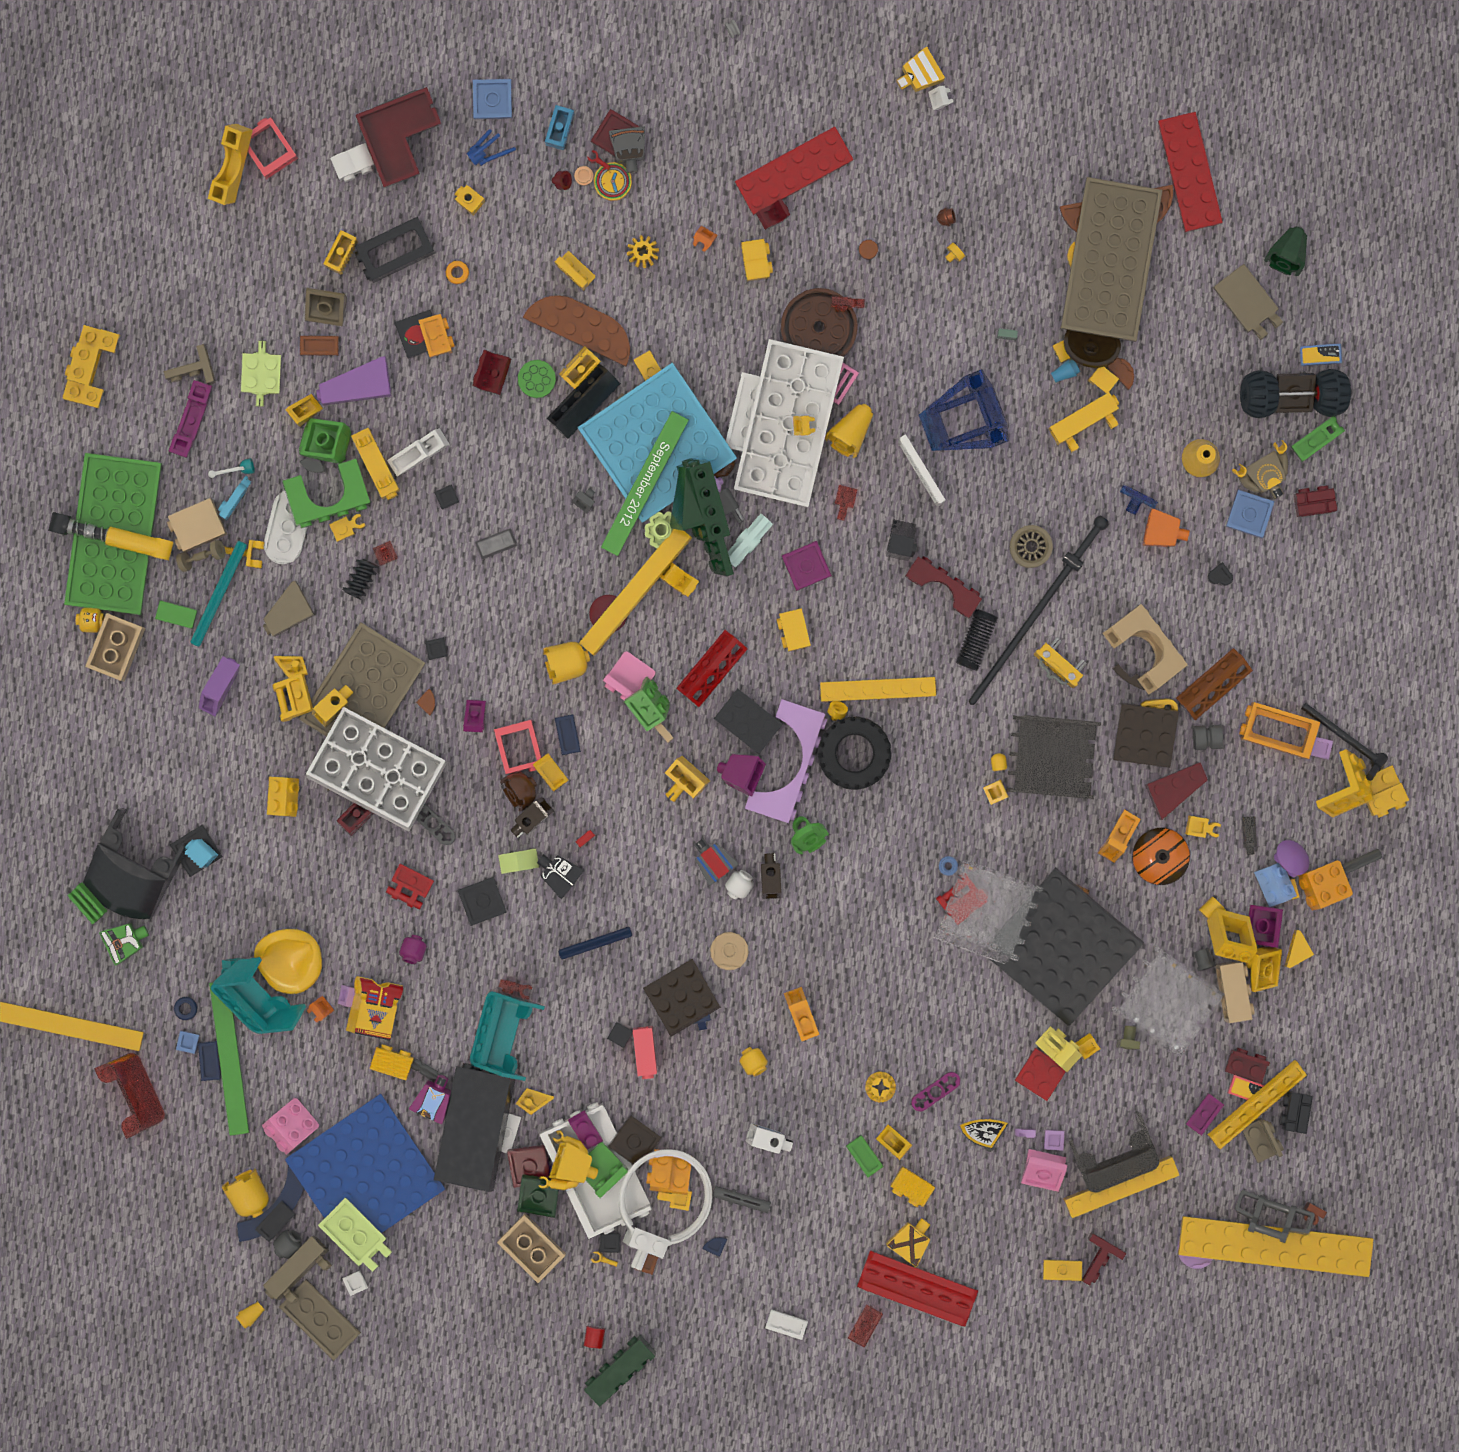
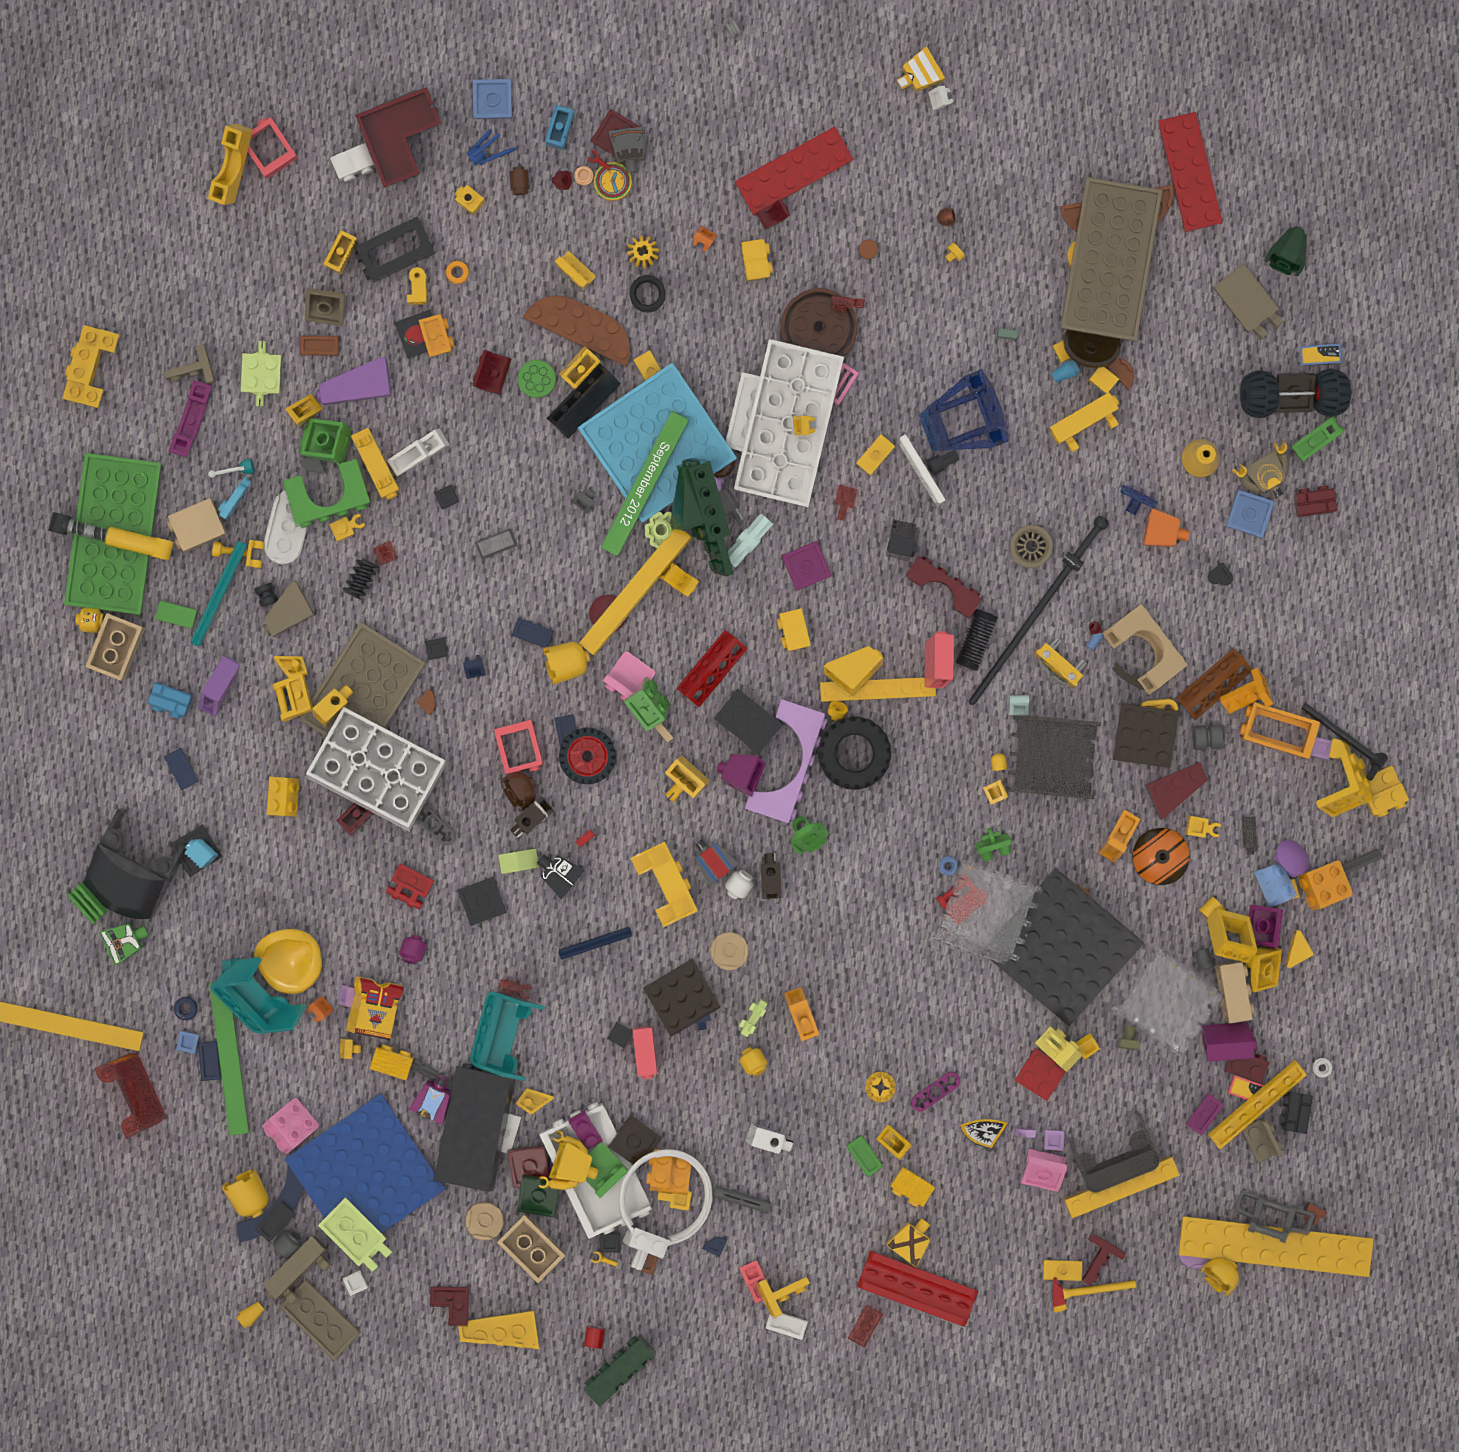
dark tan wheel [176,540,226,572] -> none
magenta slope [463,700,486,732] -> none
yellow tile [533,753,569,792] -> none
yellow cone [825,404,873,458] -> none
none -> dark azure brick [148,682,193,719]
none -> dark blue tile [164,748,199,790]
none -> black wheel [254,582,278,607]
none -> yellow tile [340,1038,361,1059]
none -> yellow leg [407,267,427,305]
none -> dark red tile [430,1287,469,1327]
none -> yellow wing [458,1310,540,1349]
none -> dark blue tile [463,655,486,679]
none -> tan tile [466,1202,504,1240]
none -> reddish brown brick [509,166,530,195]
none -> dark blue tile [512,618,554,648]
none -> wheel [559,728,616,785]
none -> black tyre [629,275,666,313]
none -> yellow bracket [630,842,698,927]
none -> yellowish green tile [739,997,767,1037]
none -> coral slope [739,1260,770,1303]
none -> yellow bracket [756,1277,810,1319]
none -> yellow slope [824,646,883,697]
none -> yellow plate [856,434,895,476]
none -> coral brick [925,631,954,689]
none -> black piece [926,451,959,476]
none -> bright green hips [975,828,1012,862]
none -> light aqua brick [1009,695,1029,715]
none -> yellow piece [1052,1277,1136,1313]
none -> arm [1086,621,1104,651]
none -> yellow cylinder [1201,1257,1239,1296]
none -> magenta brick [1202,1022,1257,1061]
none -> light orange bracket [1220,667,1273,714]
none -> white plate [1313,1058,1332,1077]
none -> yellow brick [1329,739,1351,760]

